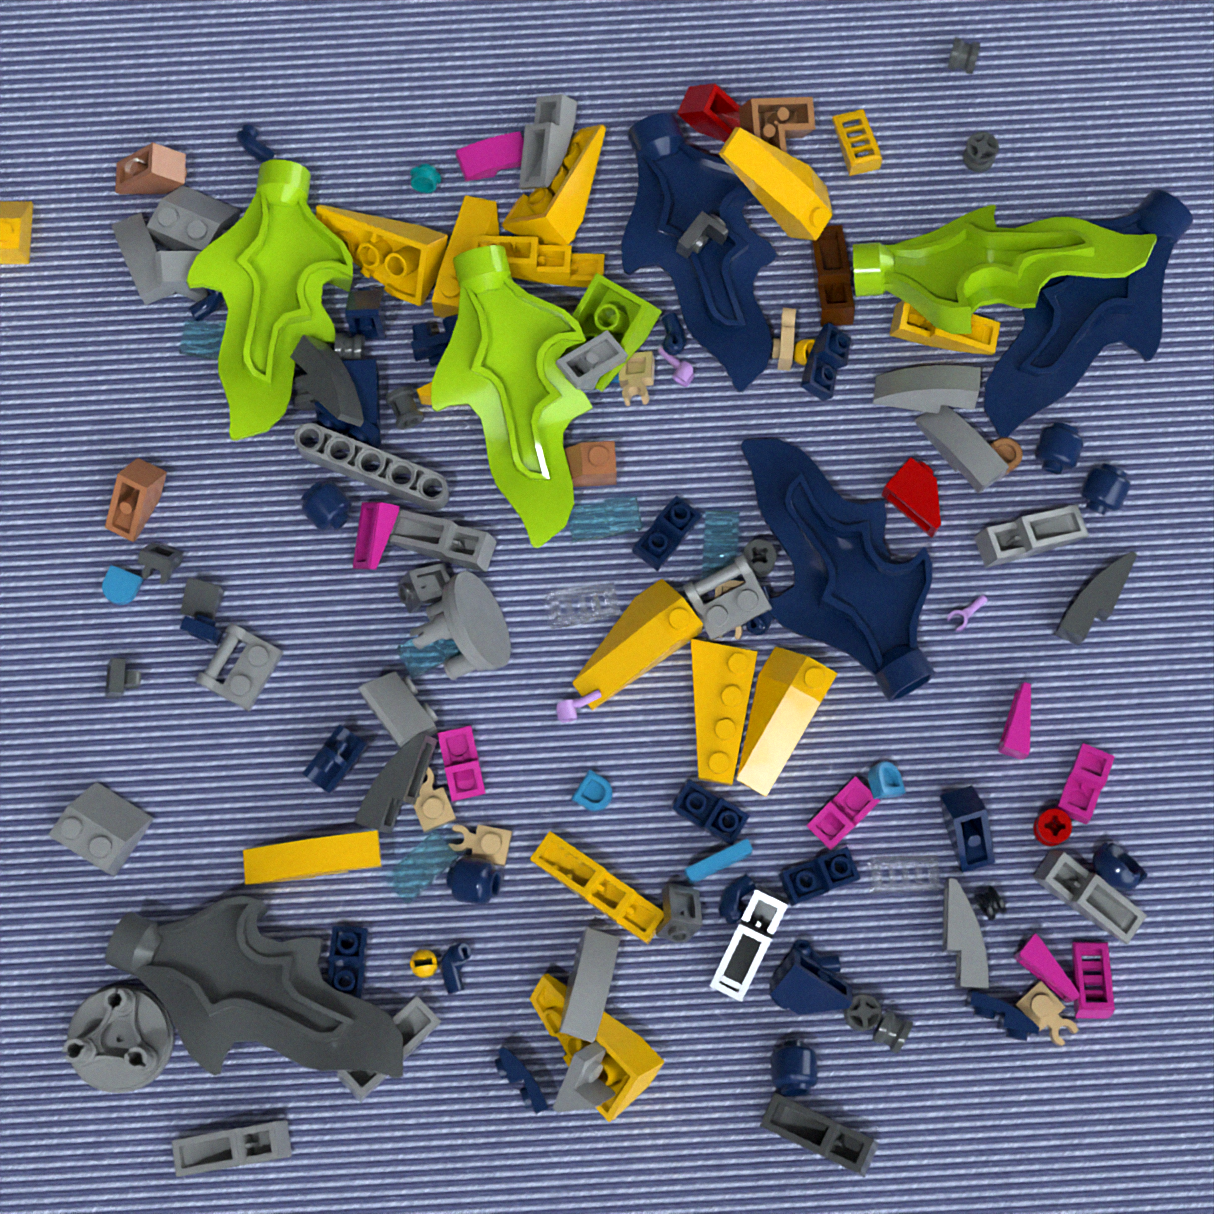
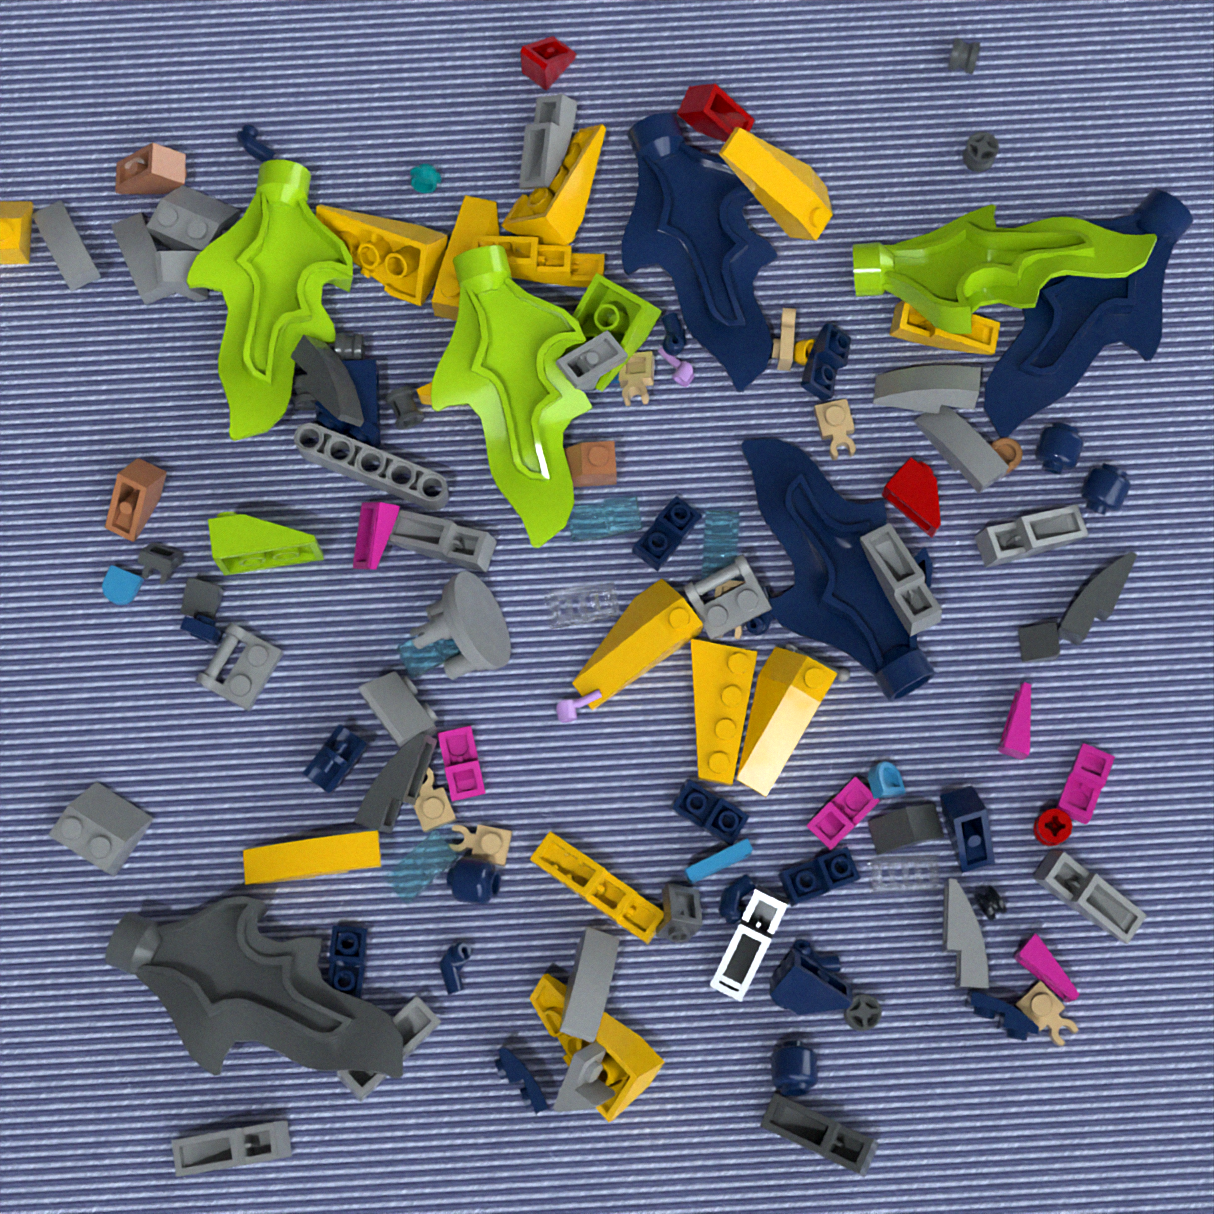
light grey piece [62,985,175,1093] -> none
dark grey tile [105,658,141,699] -> none
clear light blue slope [179,319,226,360] -> none
dark blue arm [188,288,224,322] -> none
dark blue head [301,481,352,531] -> none
dark blue slope [345,287,386,340] -> none
flat silver bracket [398,563,450,613] -> none
dark blue hips [410,315,458,367] -> none
yellow hinge [410,949,439,978] -> none
dark pink slope [455,131,524,181] -> none
dark azure tile [571,769,612,812] -> none
flat silver bracket [676,211,728,259] -> none
medium nougat brick [739,97,815,153] -> none
dark grey wheel [743,539,777,578] -> none
reddish brown slope [810,225,855,327] -> none
yellow slope [832,109,882,176] -> none
dark grey wheel [872,1009,913,1054] -> none
lavender hand [947,594,987,632] -> none
dark pink slope [1072,942,1115,1019] -> none
dark blue hair [1092,842,1148,892] -> none
none -> light grey slope [32,200,101,291]
none -> lime slope [208,511,324,576]
none -> red slope [520,36,577,91]
none -> light grey hinge [784,643,850,682]
none -> tan plate [813,398,856,461]
none -> light grey slope [860,523,942,637]
none -> dark grey slope [867,804,944,855]
none -> dark grey slope [1018,622,1060,663]

